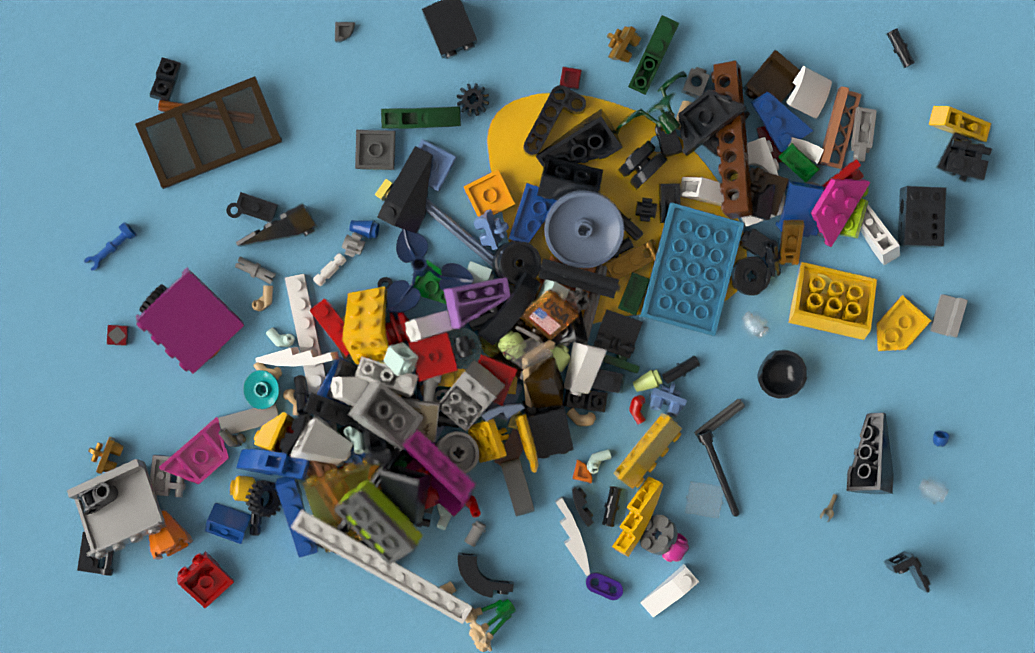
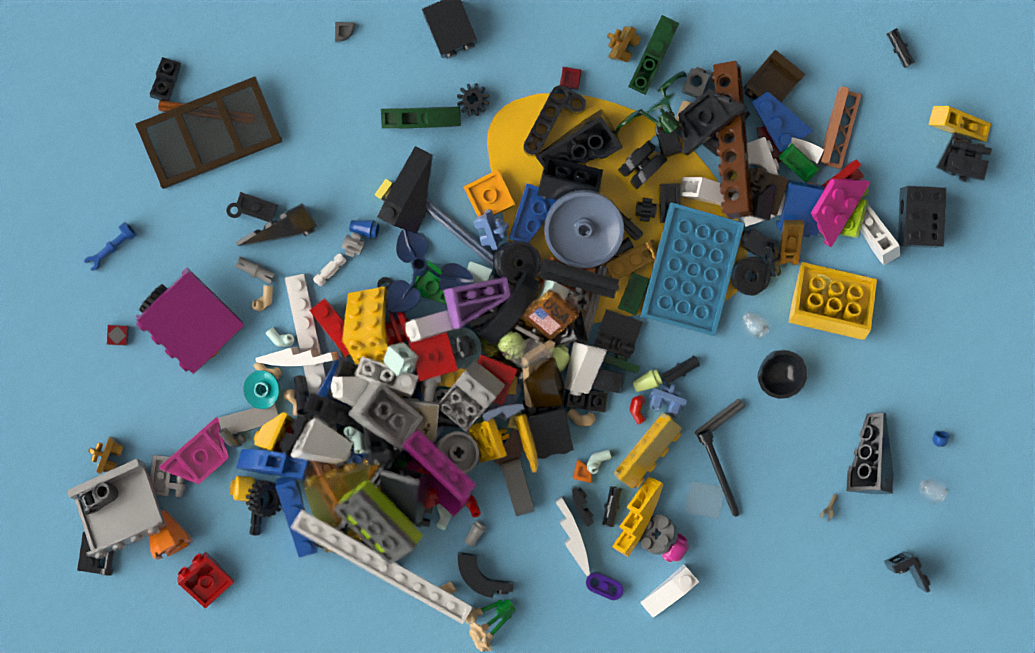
blue panel [205,503,251,544] -> none
dark grey plate [355,130,396,170] -> none
medium blue plate [418,139,457,192] -> none
white slope [786,66,832,119] -> none
light grey hinge [851,107,877,163] -> none
yellow tile [876,295,931,351] -> none
light grey panel [930,294,968,338] -> none

